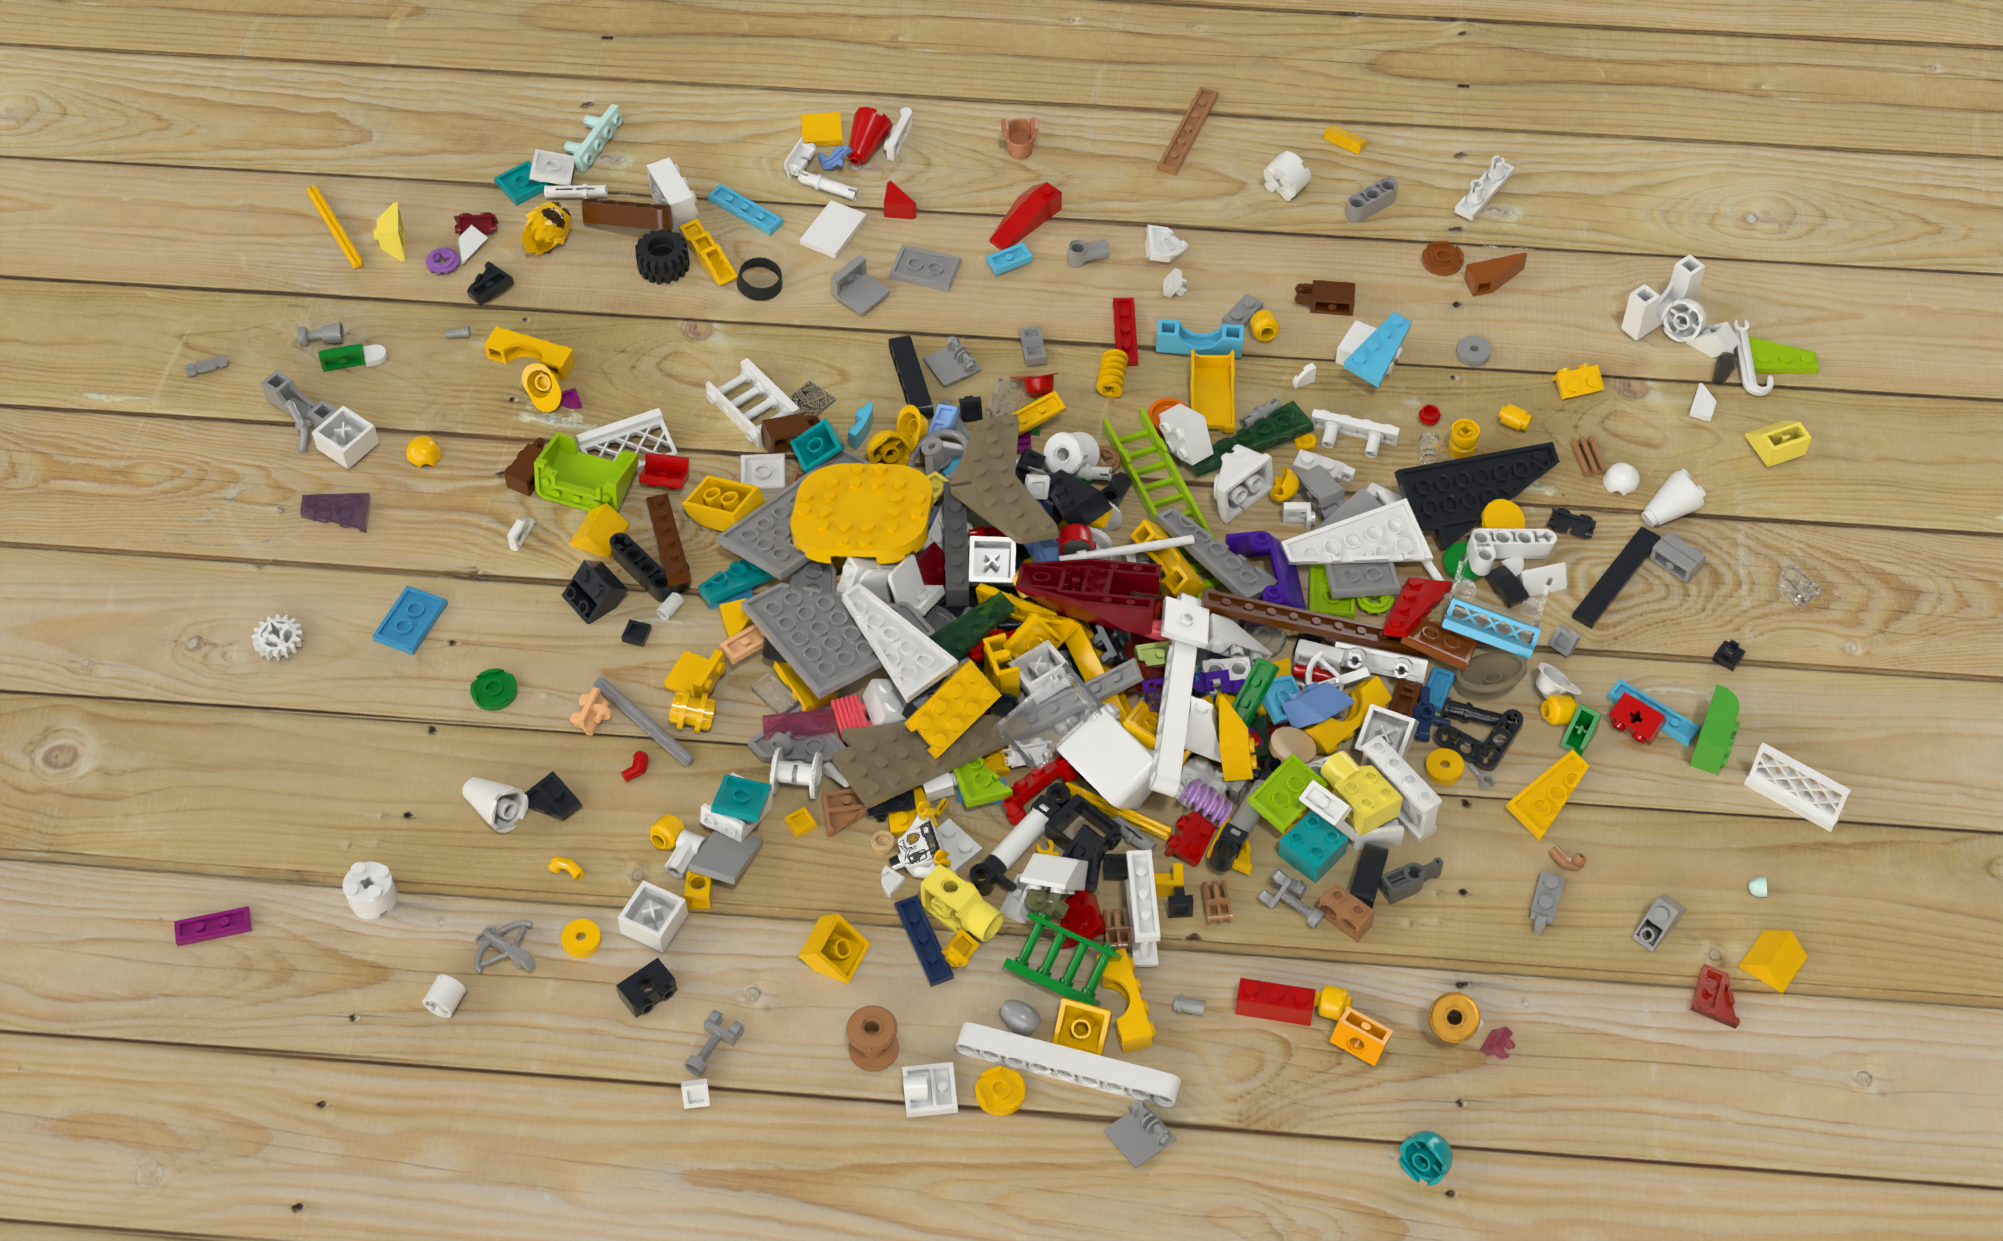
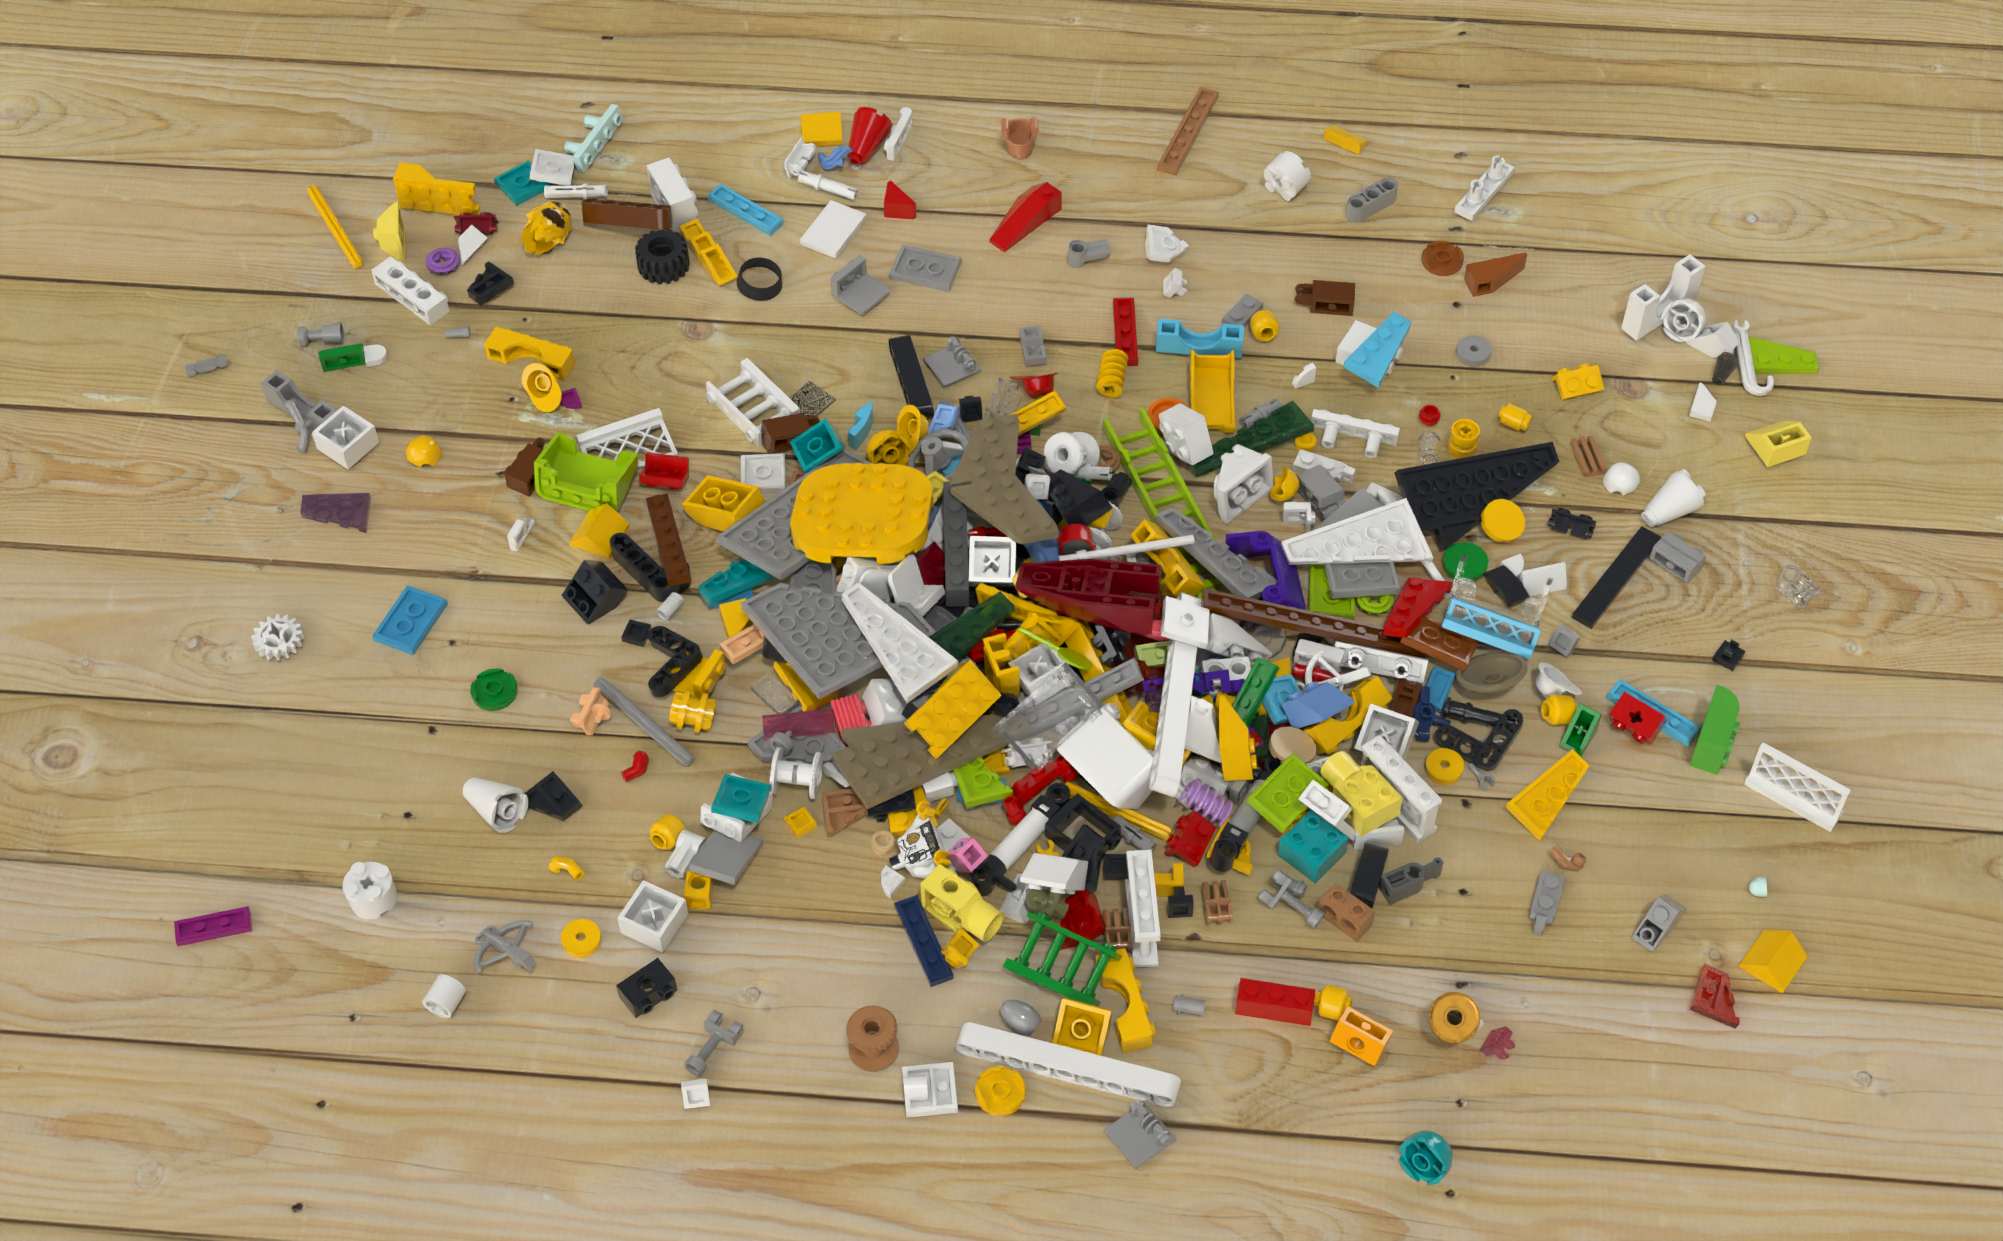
yellow slope [798,913,871,984] -> none
medium azure plate [986,242,1033,275] -> none
white beam [1466,528,1557,576] -> none
none -> white brick [371,256,450,326]
none -> yellow piece [393,162,481,215]
none -> black beam [648,626,703,697]
none -> bright pink brick [947,837,988,873]
none -> lime piece [1018,627,1092,670]

